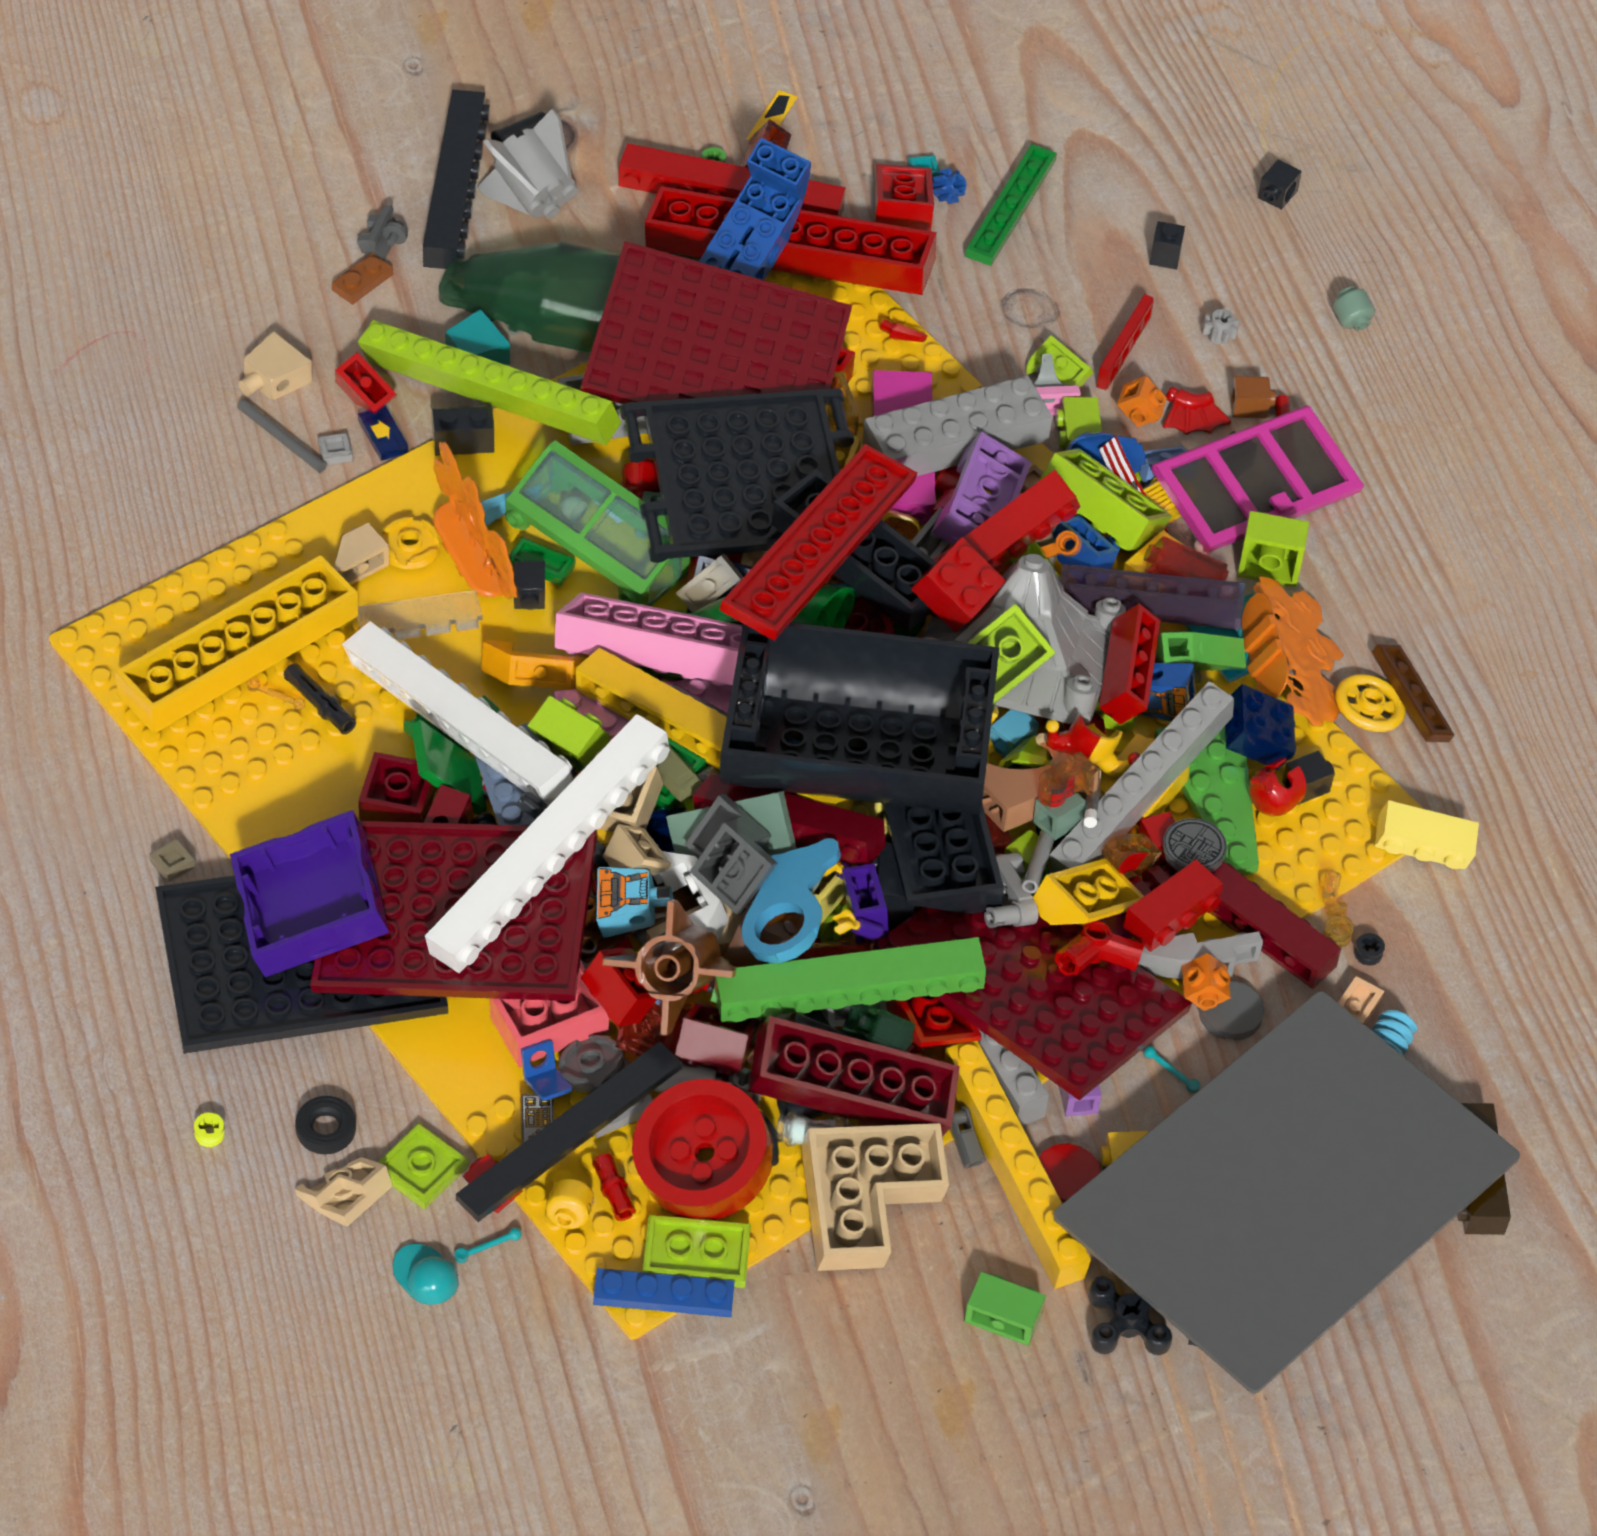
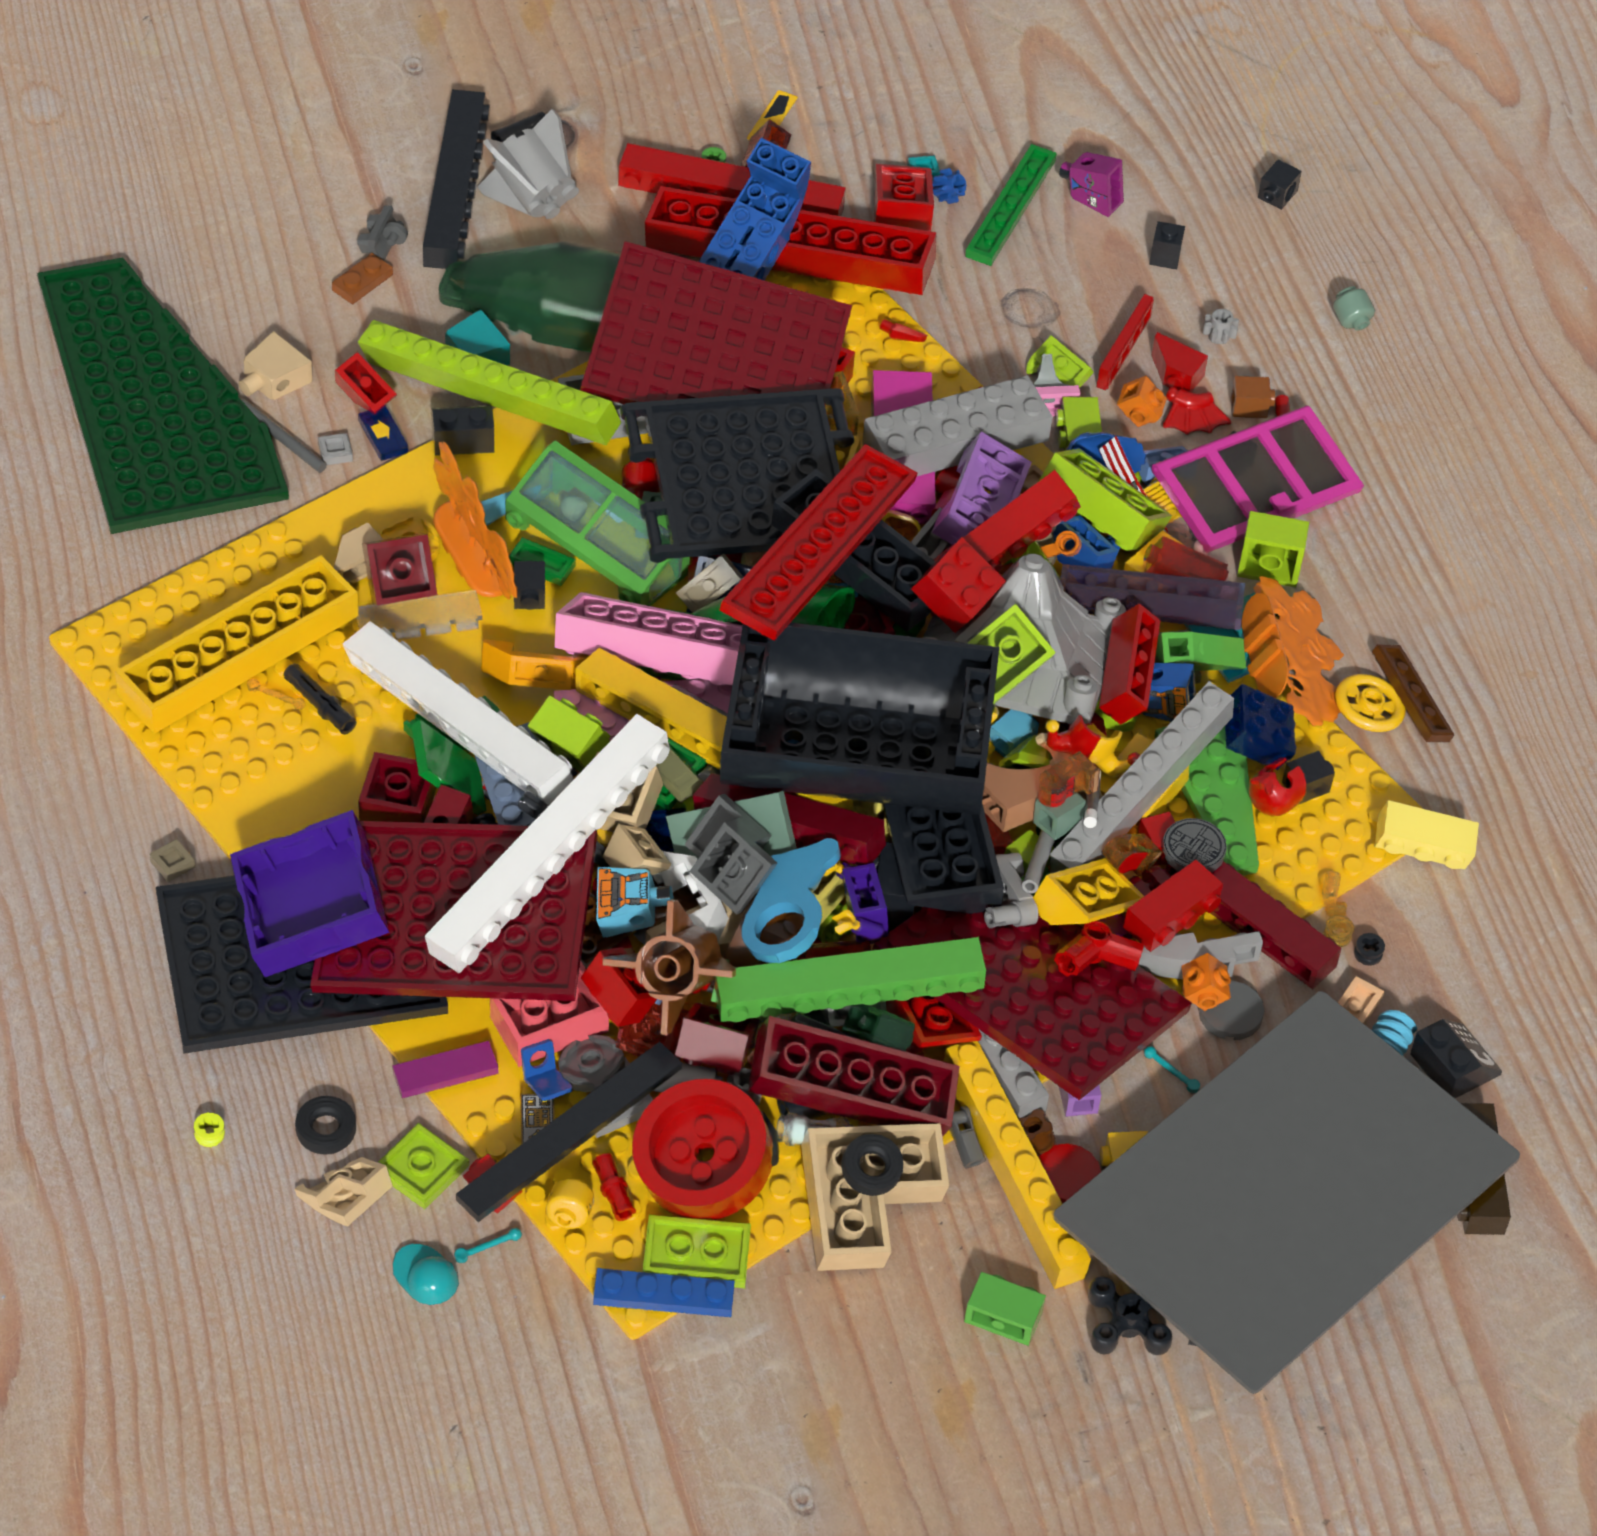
none -> dark green wing [37,257,289,534]
none -> dark red brick [362,533,438,606]
none -> magenta tile [392,1041,498,1099]
none -> black tyre [841,1134,904,1196]
none -> reddish brown brick [1018,1109,1056,1154]
none -> magenta torso [1059,152,1124,217]
none -> red slope [1151,332,1208,392]
none -> black slope [1410,1019,1502,1098]

